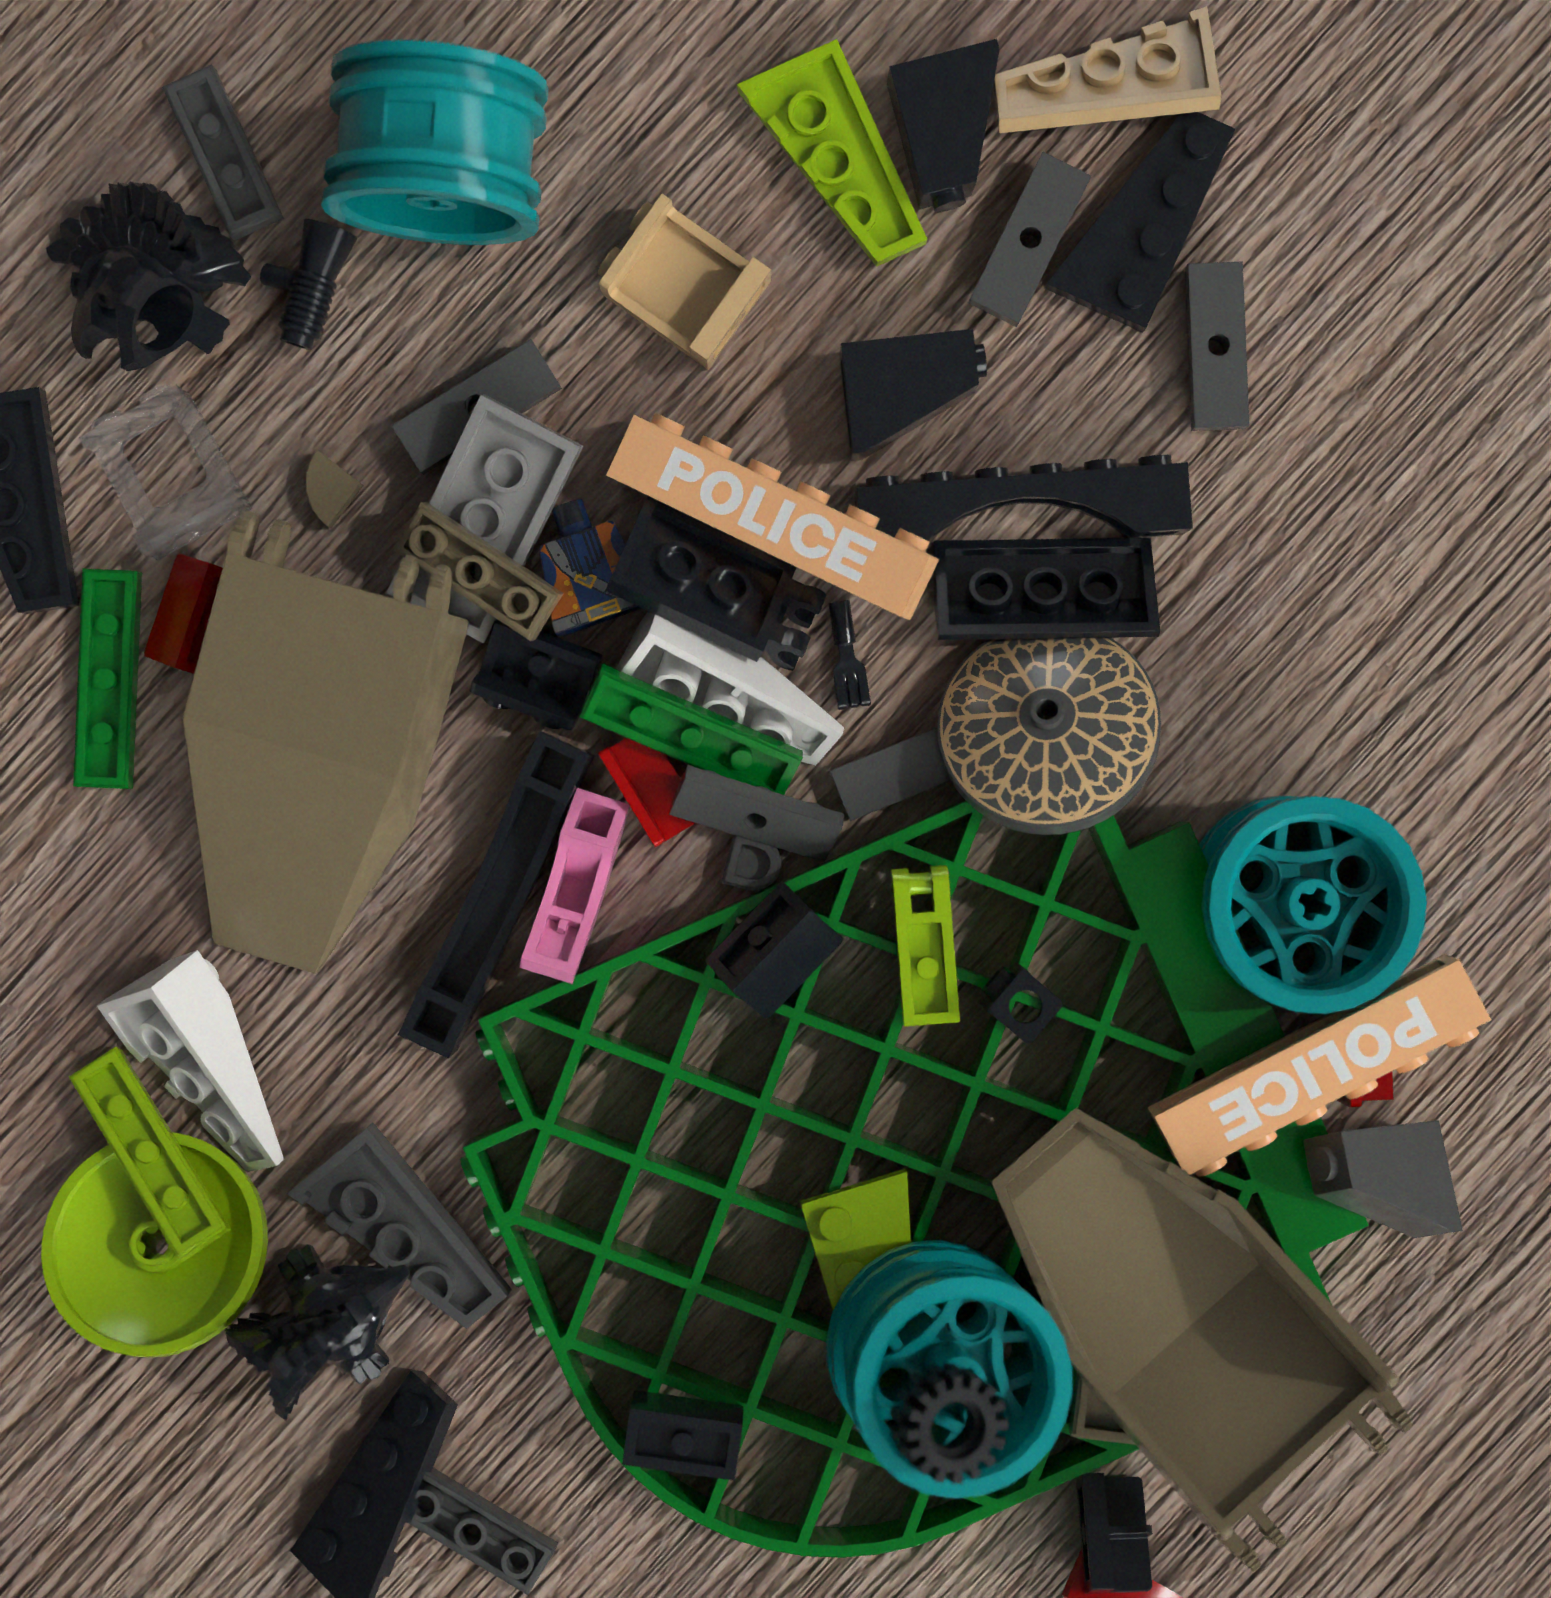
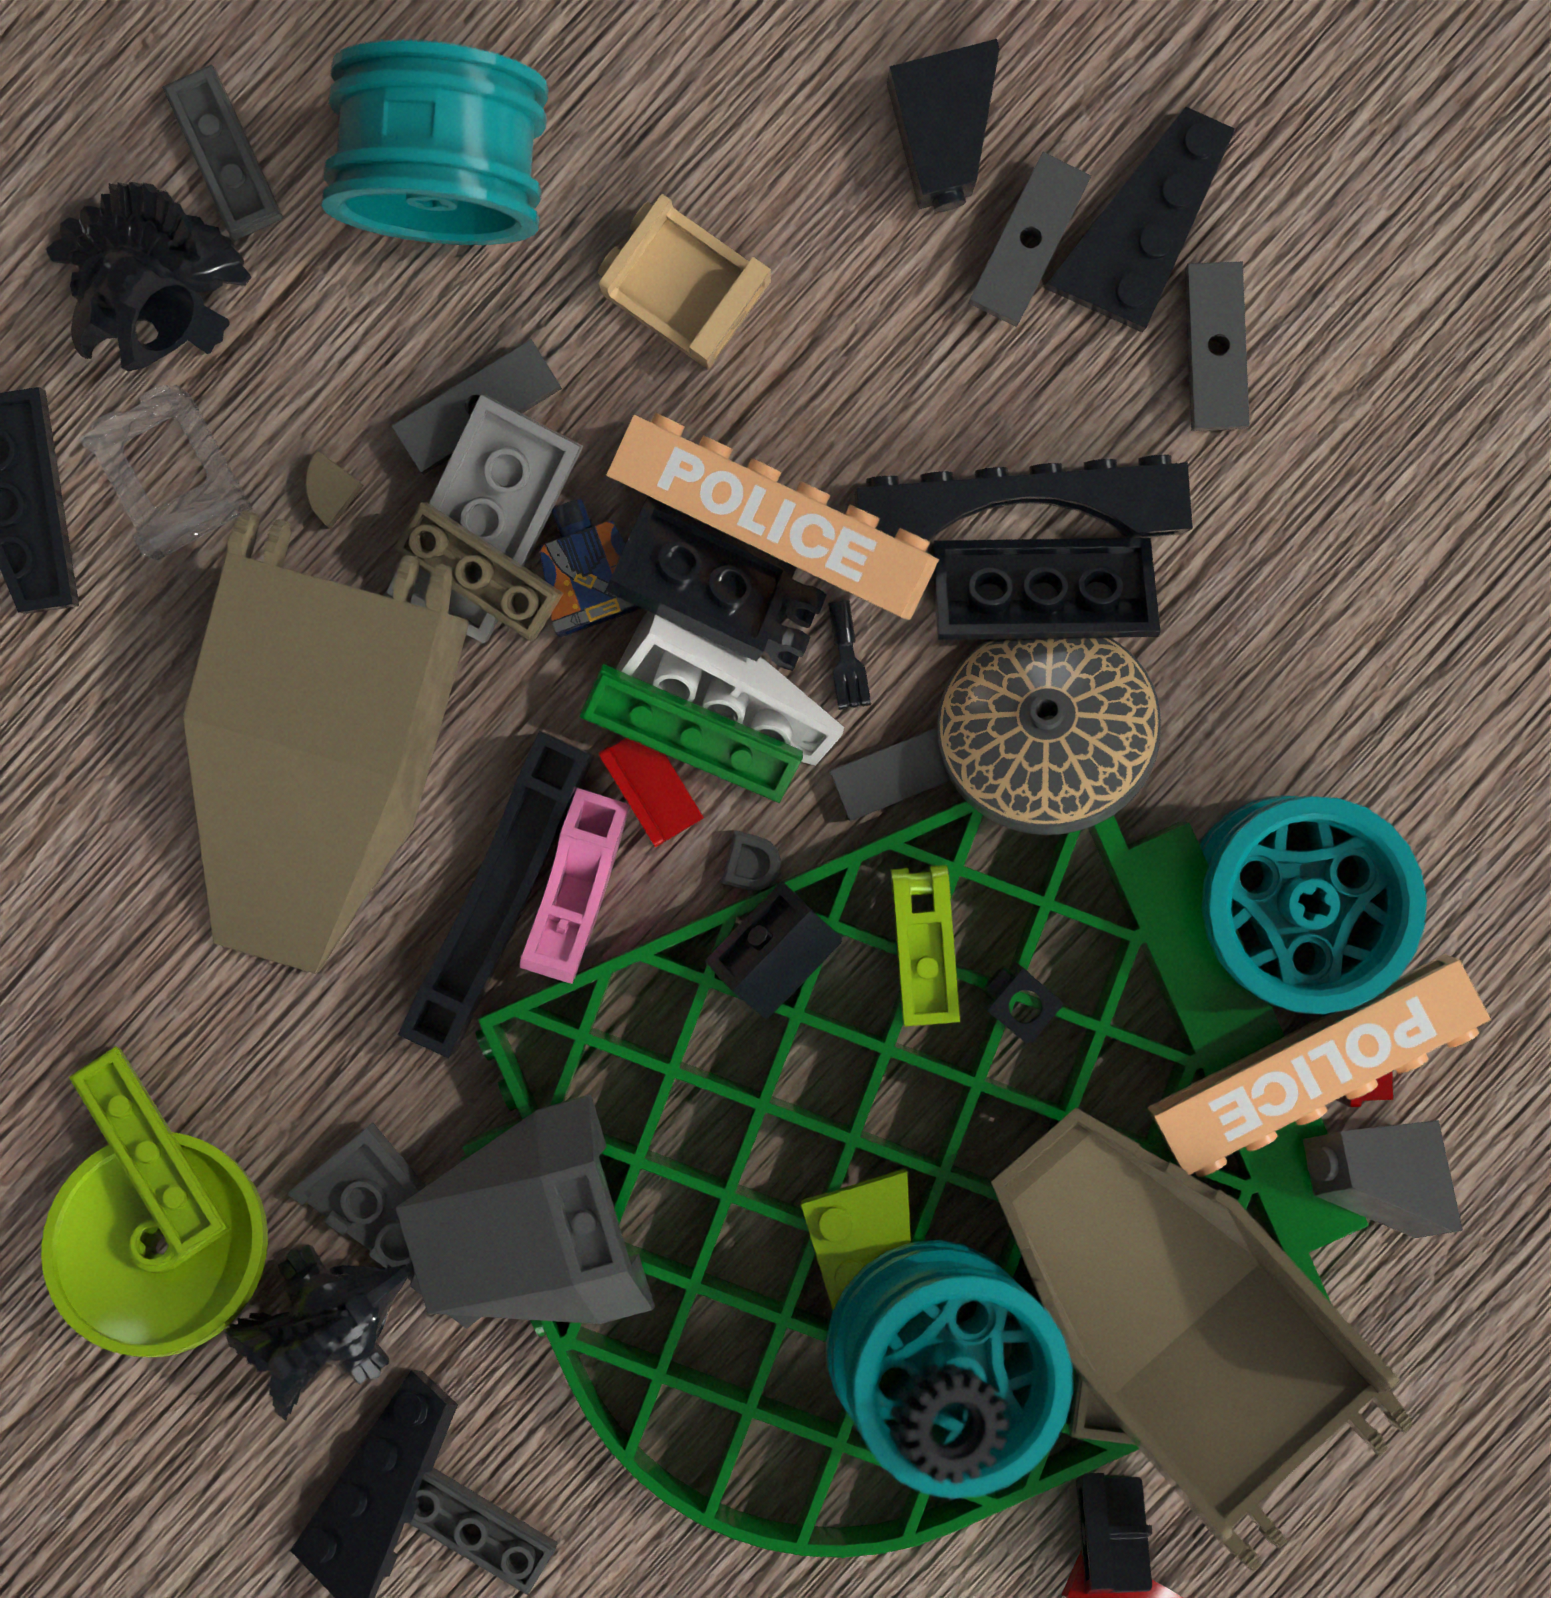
green tile [73,568,142,789] -> none
white wedge [97,950,284,1172] -> none
red panel [144,554,223,674] -> none
black piece [260,219,357,350] -> none
black bracket [469,619,603,730] -> none
black panel [622,1390,744,1481] -> none
dark grey tile [669,765,844,862] -> none
lime wing [737,39,927,267] -> none
black slope [839,329,987,461] -> none
tan wing [994,6,1221,133] -> none
none -> dark grey wedge [396,1094,655,1324]

